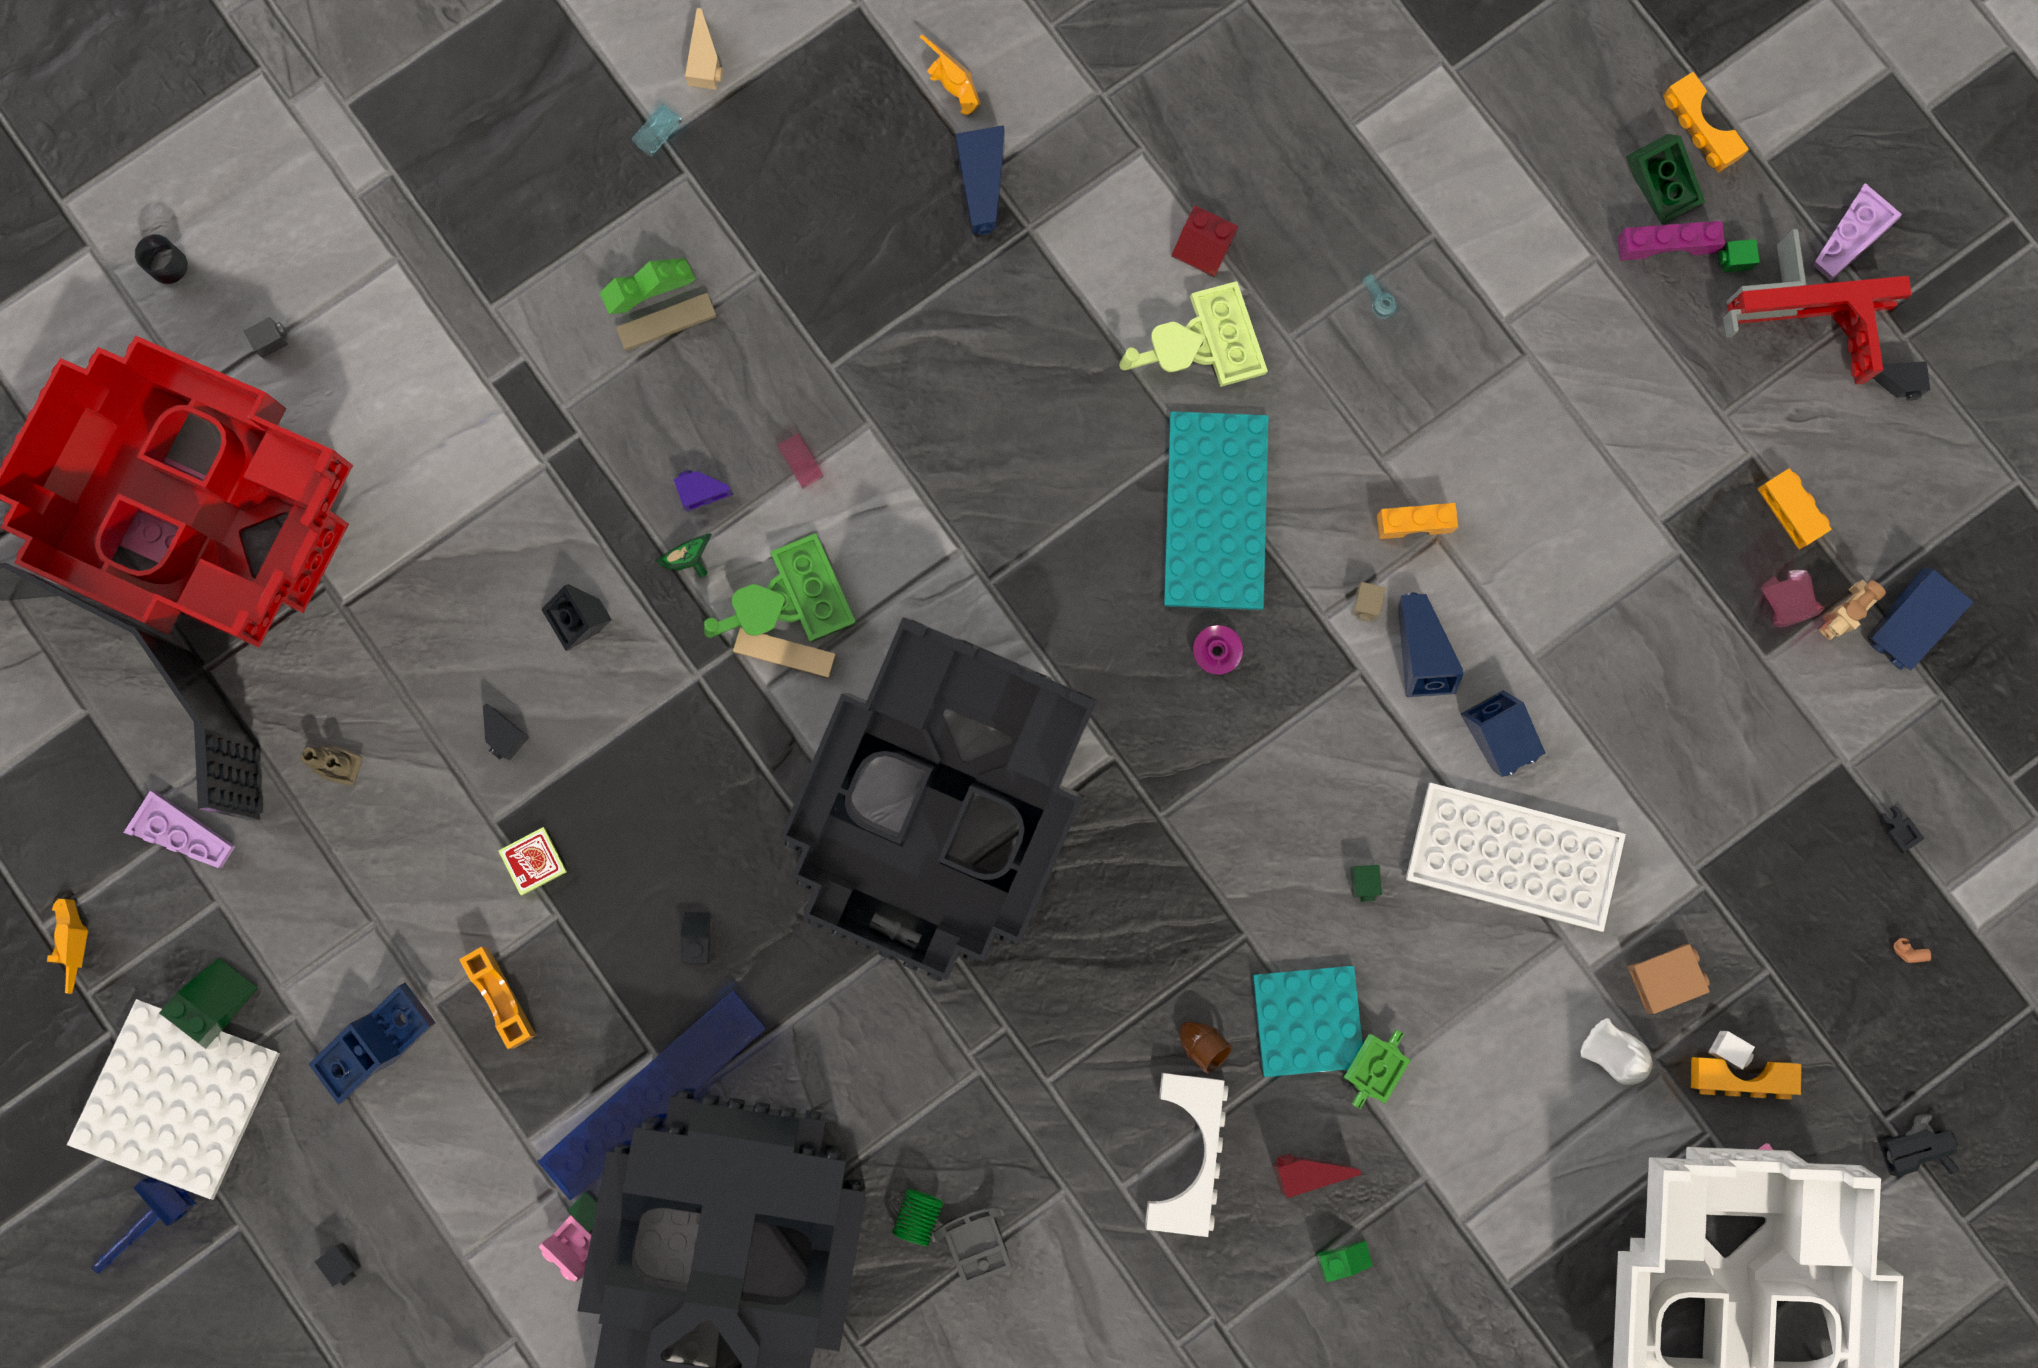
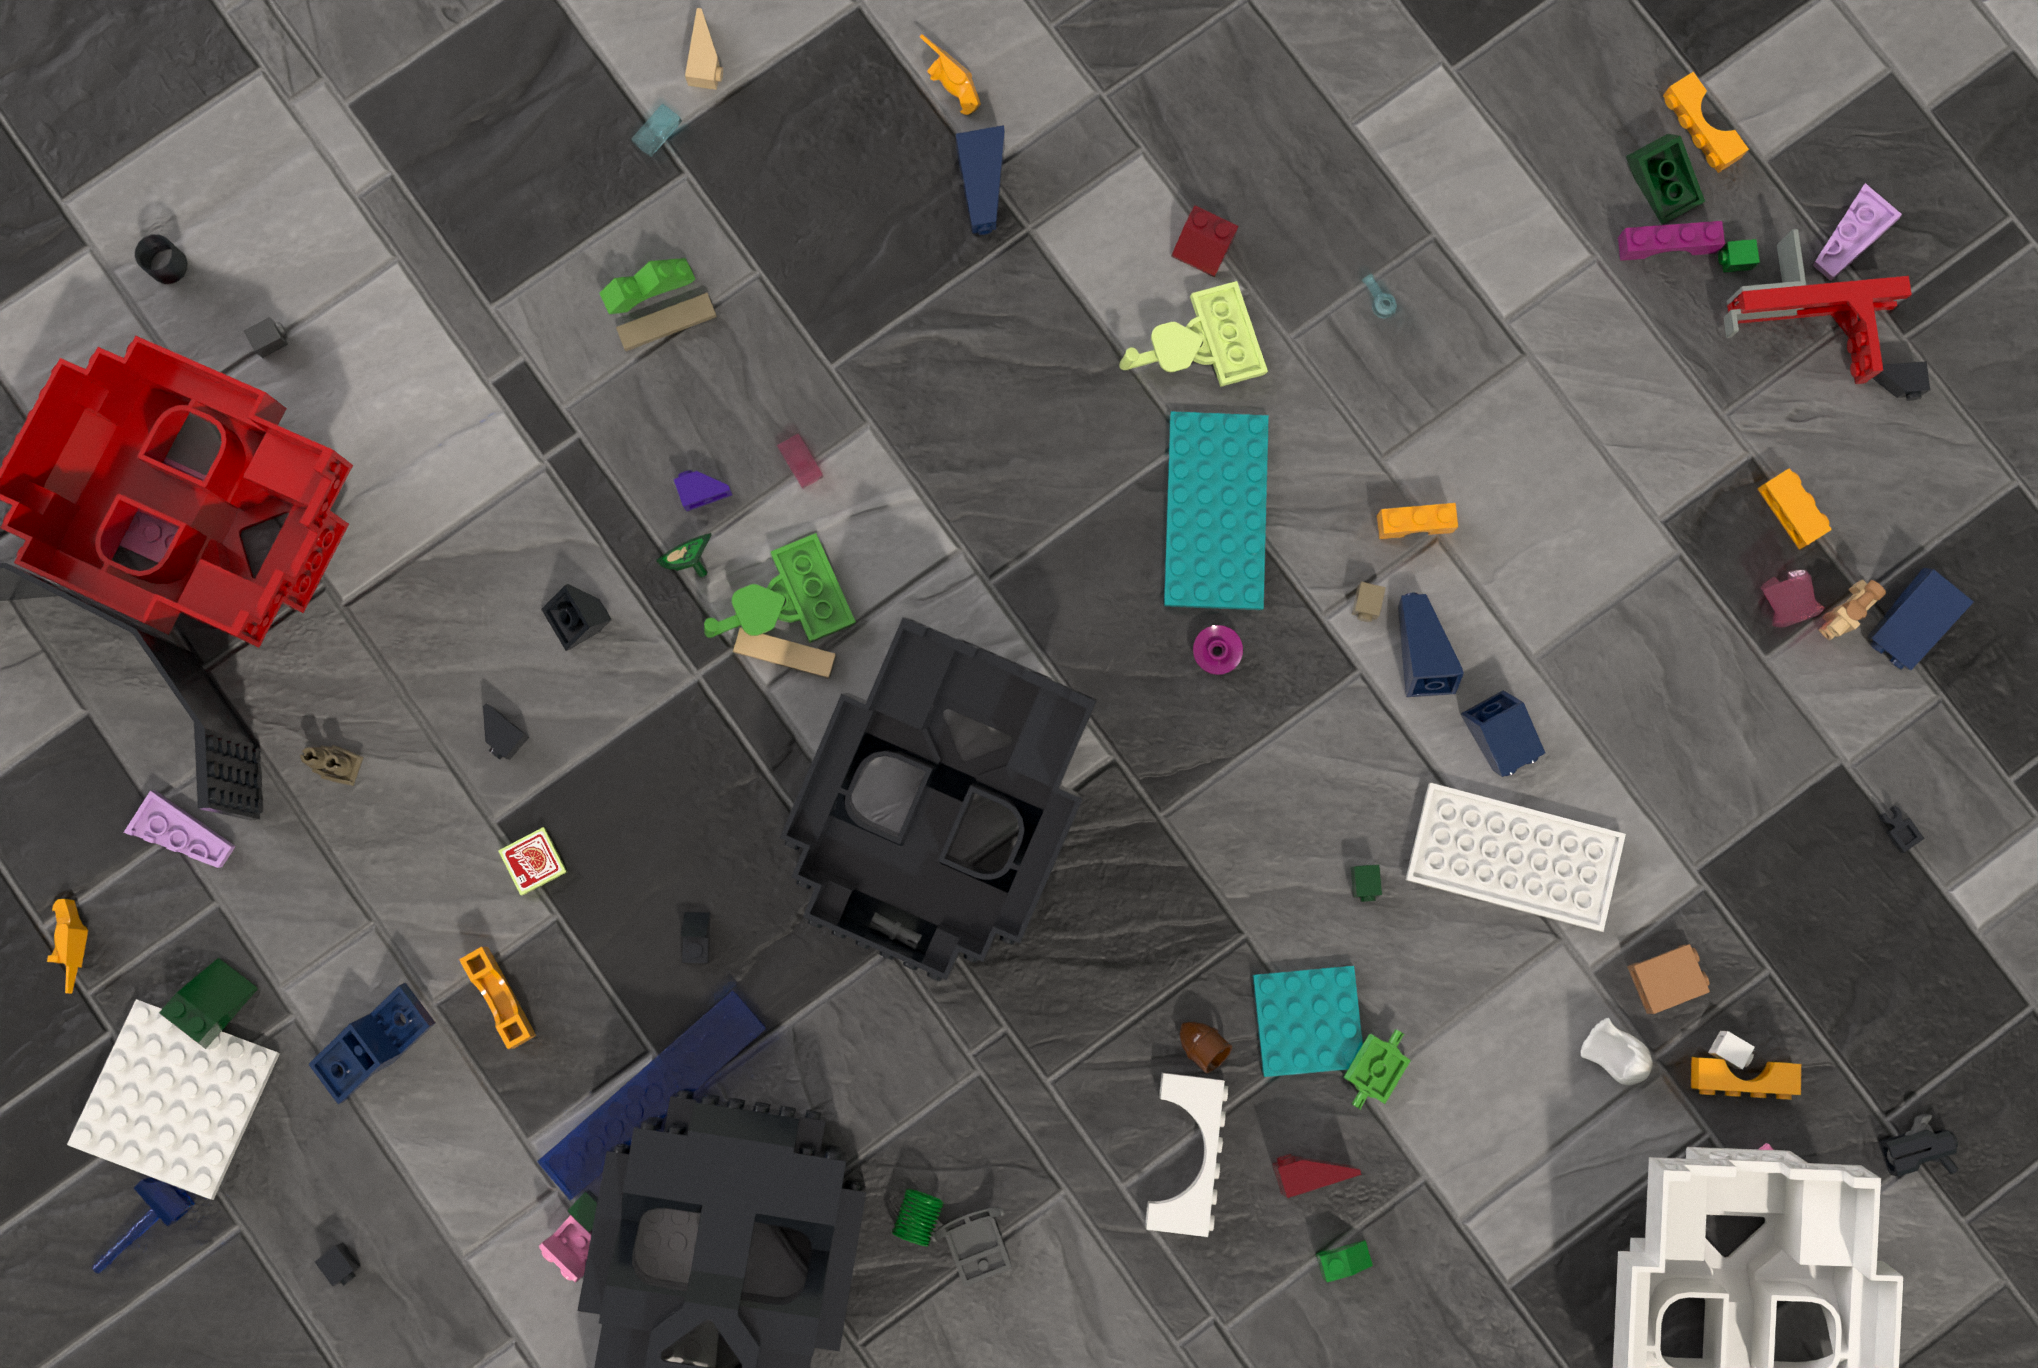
nougat arm [1894,938,1931,963] -> none

